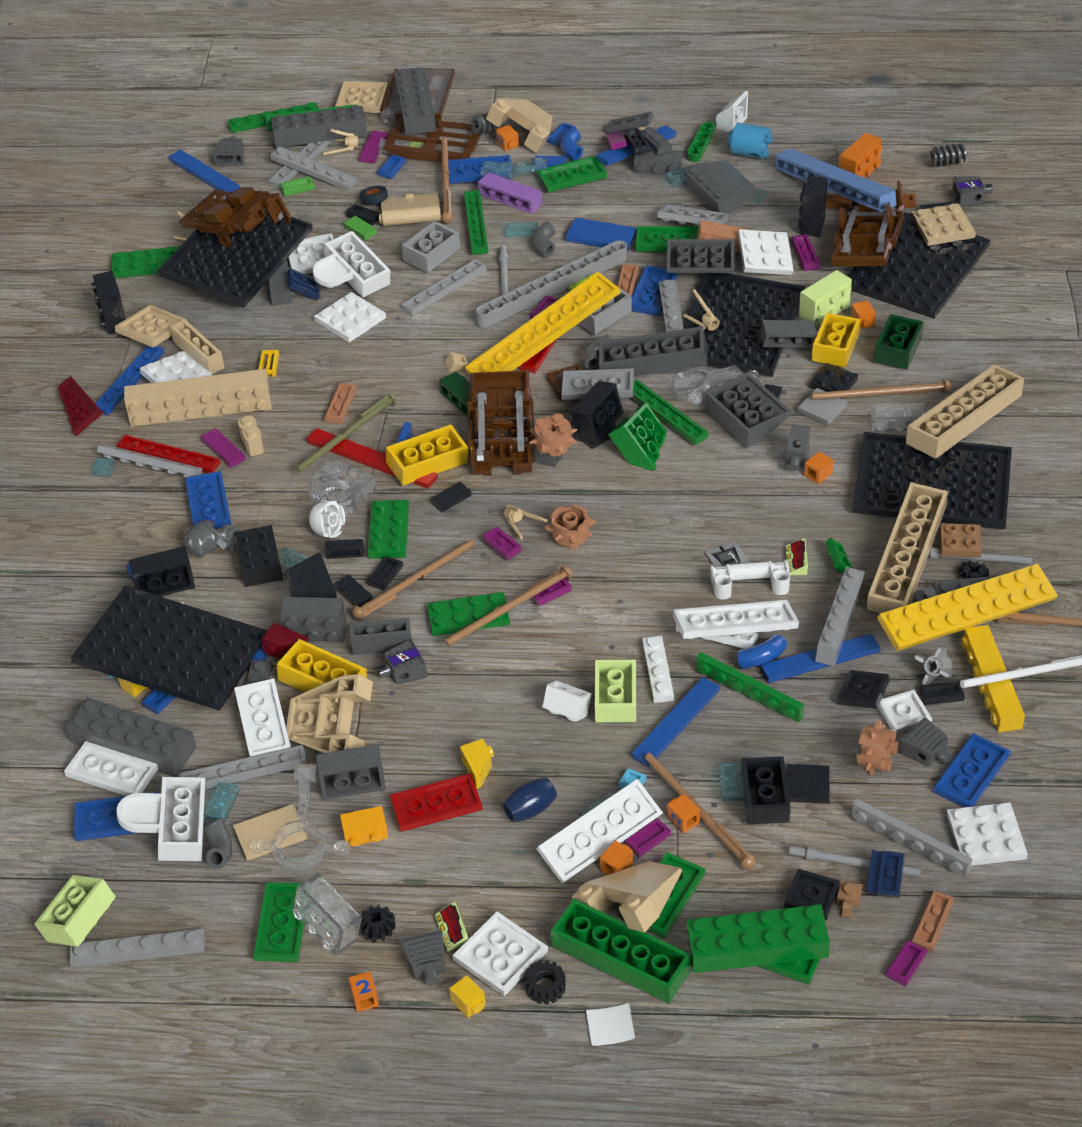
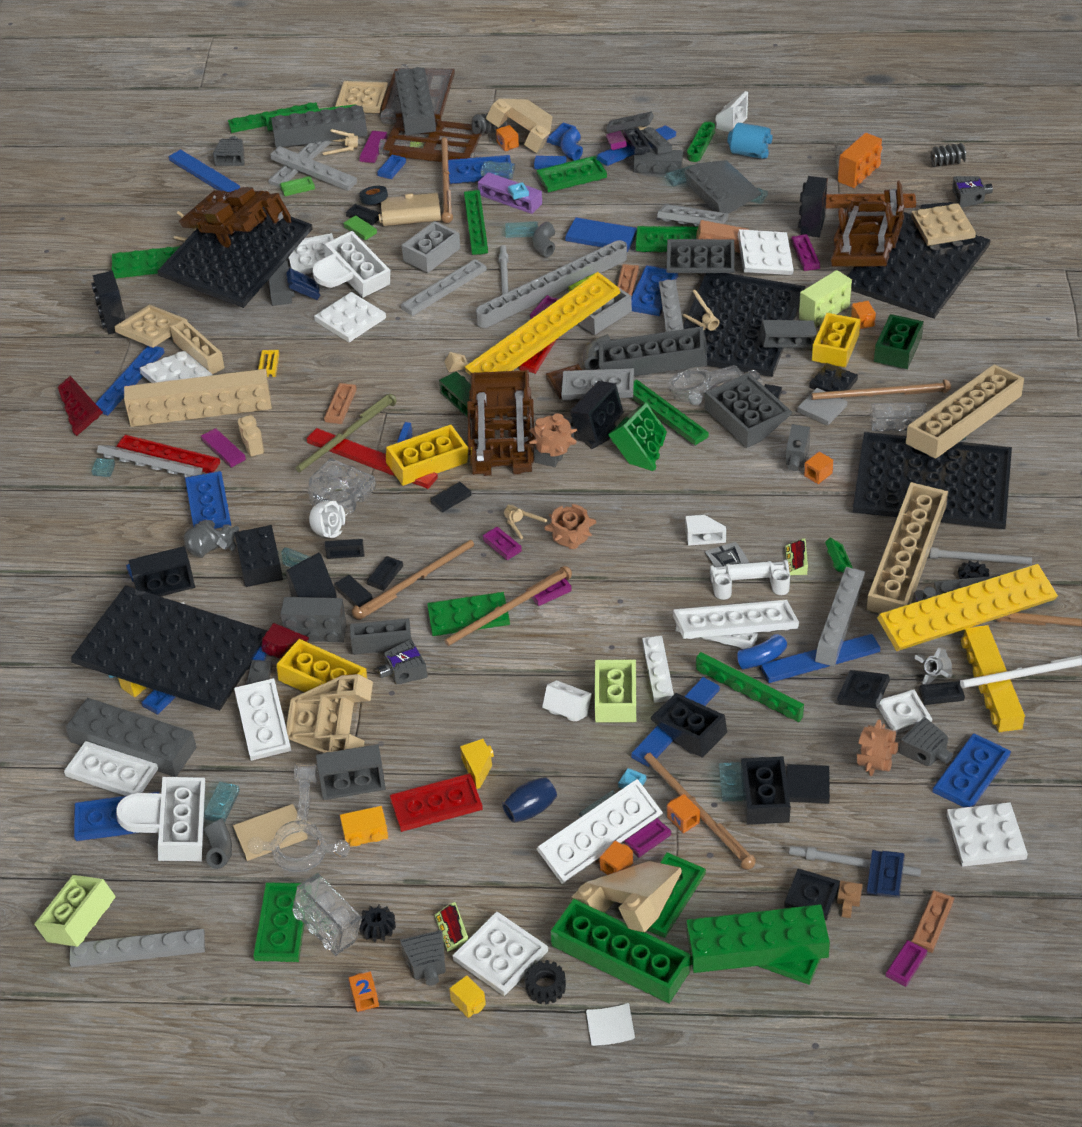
light grey plate [180,745,307,789] -> none
green plate [368,500,409,559] -> none
clear light blue plate [515,158,548,174] -> none
medium blue brick [775,148,896,212] -> none
light grey plate [852,798,972,877] -> none
medium nougat plate [941,523,981,557] -> none
none -> medium azure tile [508,182,529,200]
none -> black slope [651,693,727,758]
none -> white slope [685,515,726,546]

